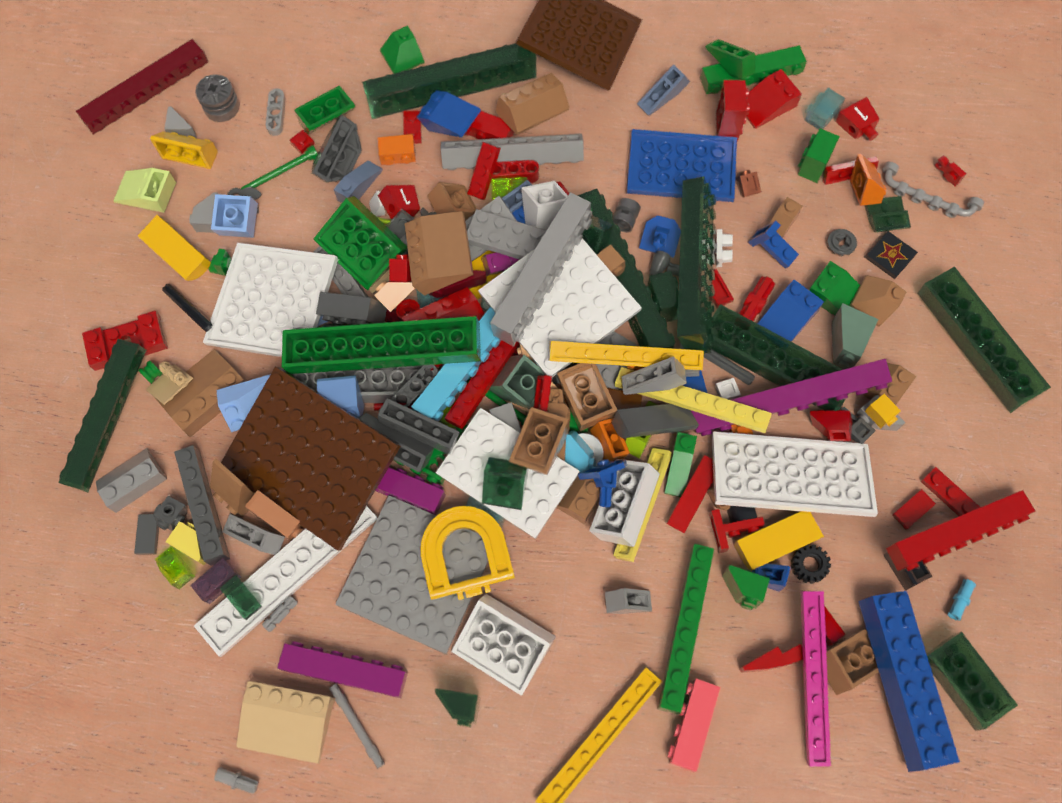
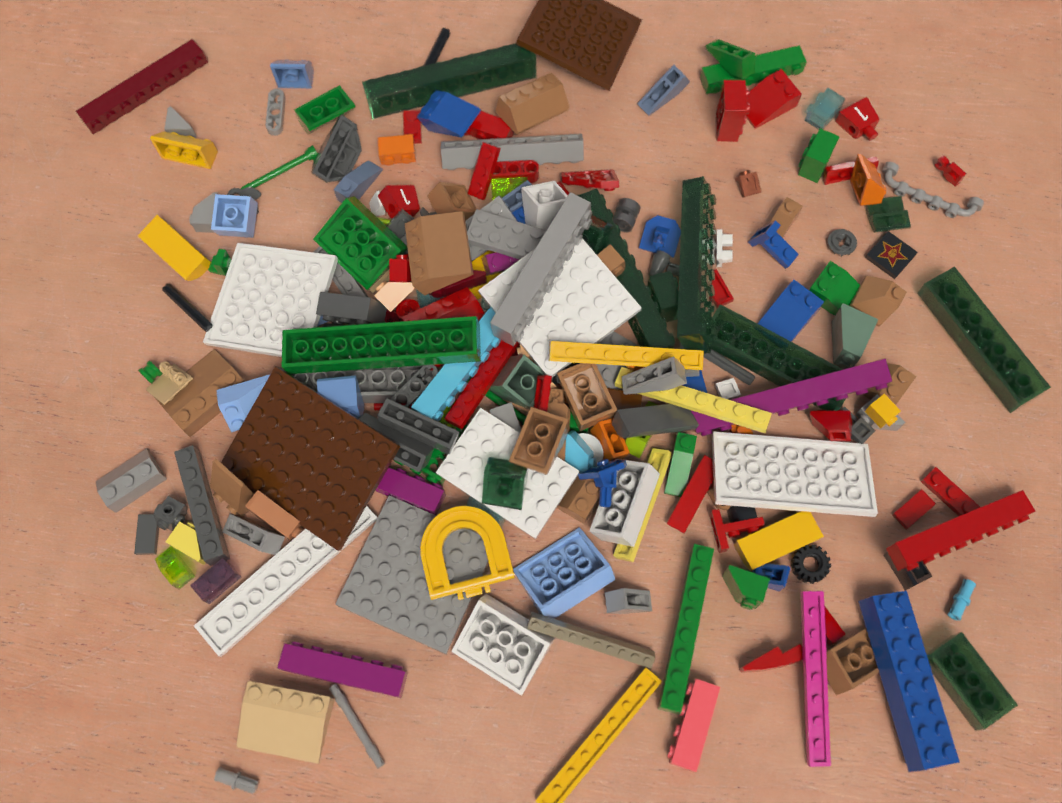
clear green brick [58,339,146,493] -> none
red piece [82,311,168,371] -> none
yellowish green slope [113,168,176,213] -> none
flat silver wheel [195,74,240,122] -> none
clear green plate [220,575,263,620] -> none
light grey axle [262,596,297,632] -> none
red plate [289,130,315,154] -> none
green slope [380,25,425,76] -> none
clear green slope [435,689,480,728] -> none
blue plate [627,129,737,202] -> none
red piece [735,276,776,329] -> none
none -> medium blue slope [270,60,314,89]
none -> black axle [417,28,450,85]
none -> light blue slope [513,527,616,619]
none -> dark tan piece [527,612,656,668]
none -> red plate [561,169,619,191]

